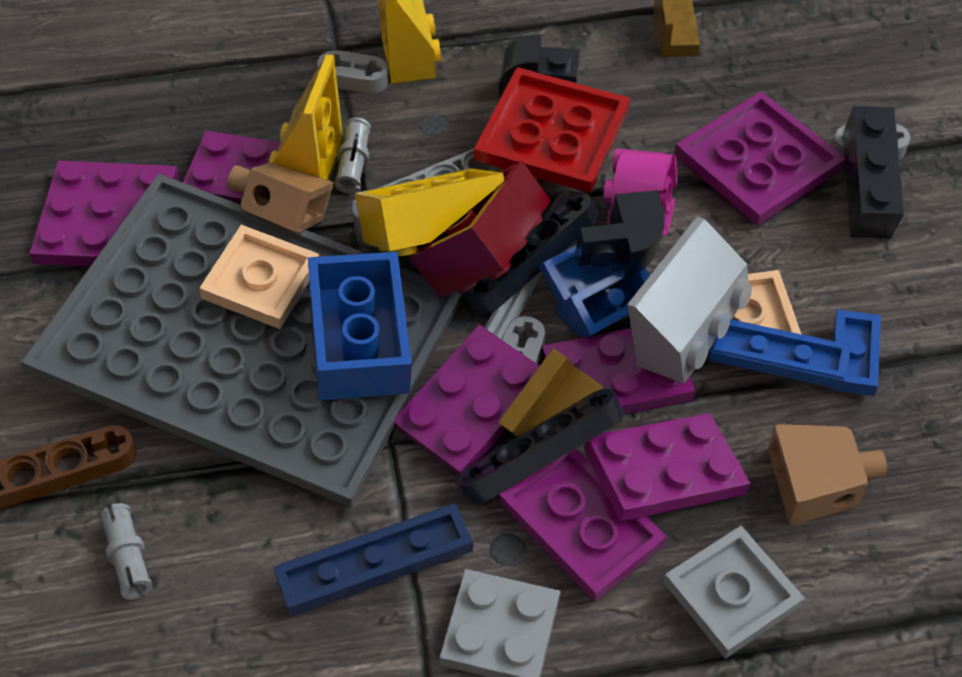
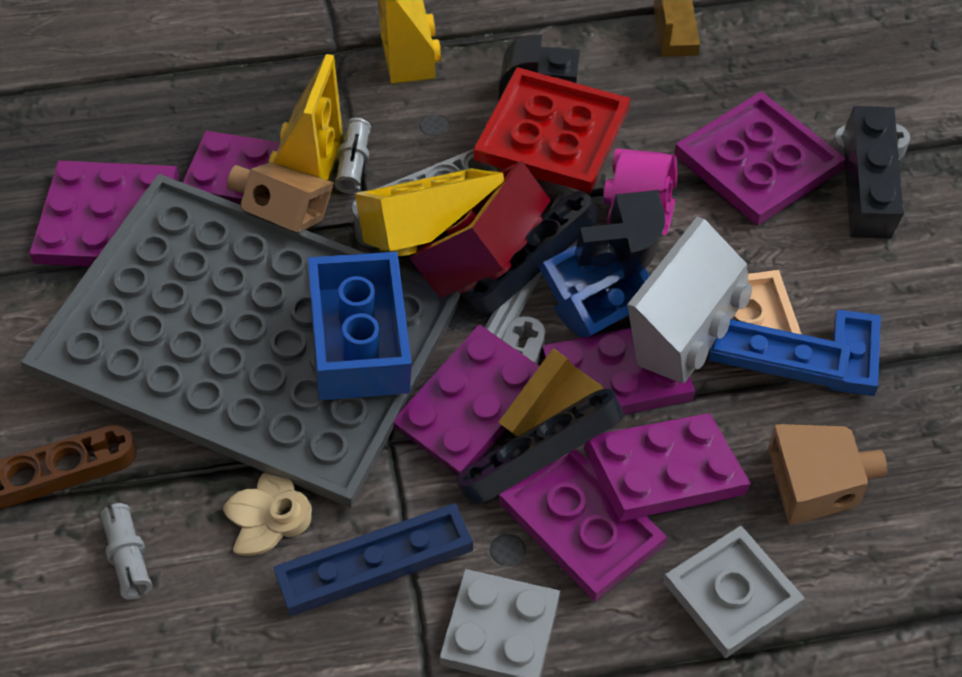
light nougat plate [199,225,319,329] -> none
light grey beam [317,50,389,94] -> none
none -> tan plate [223,472,312,556]

